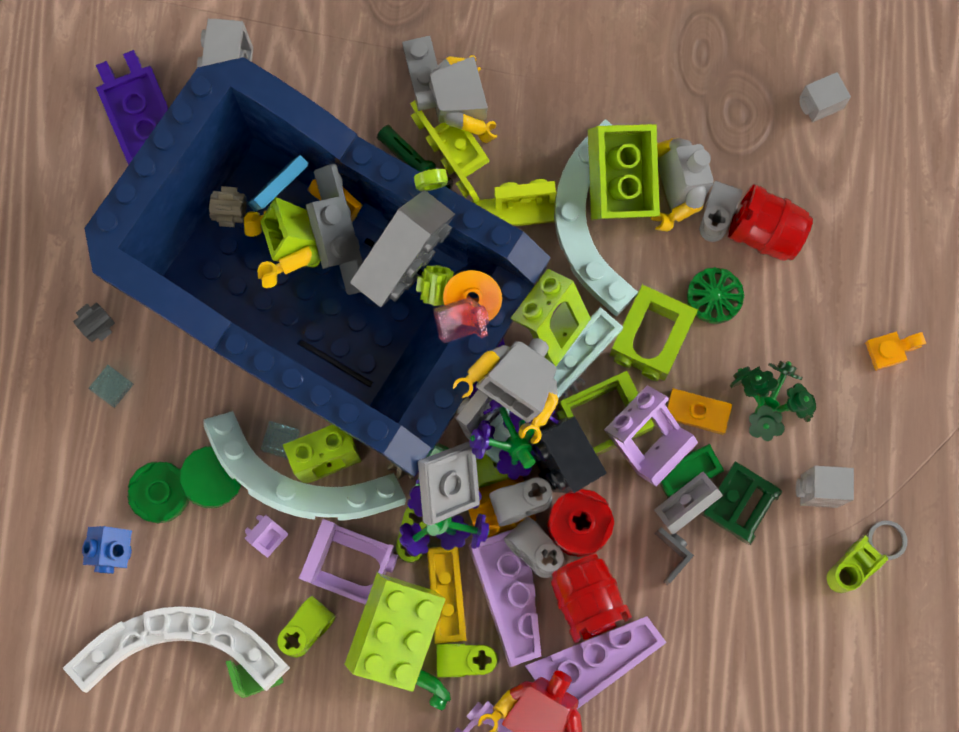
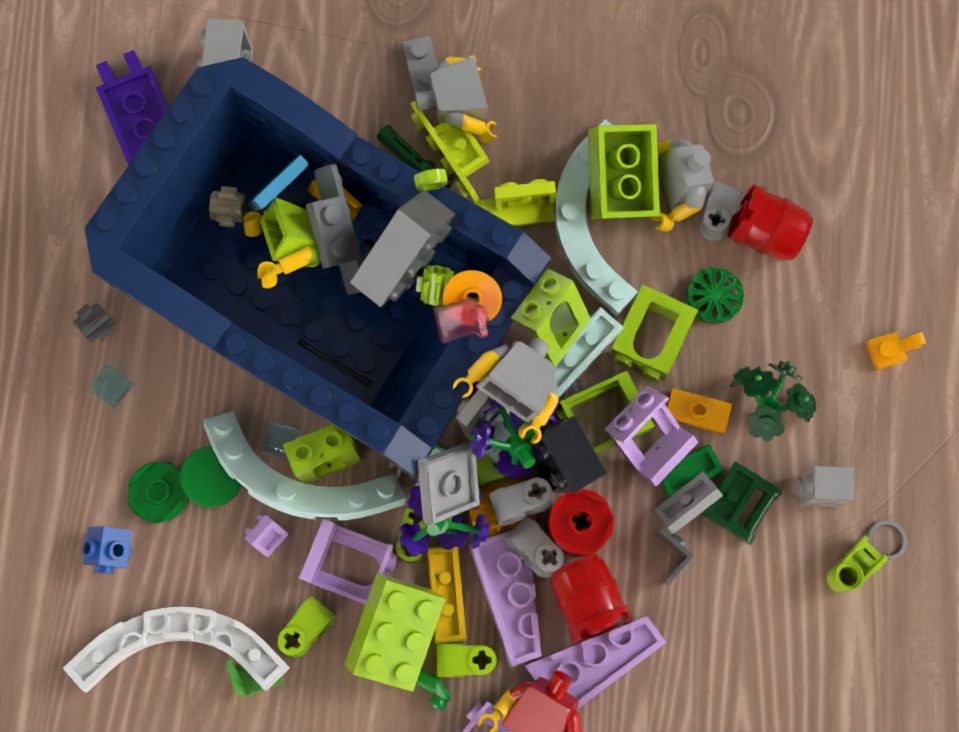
light grey brick [799,72,851,122] -> none

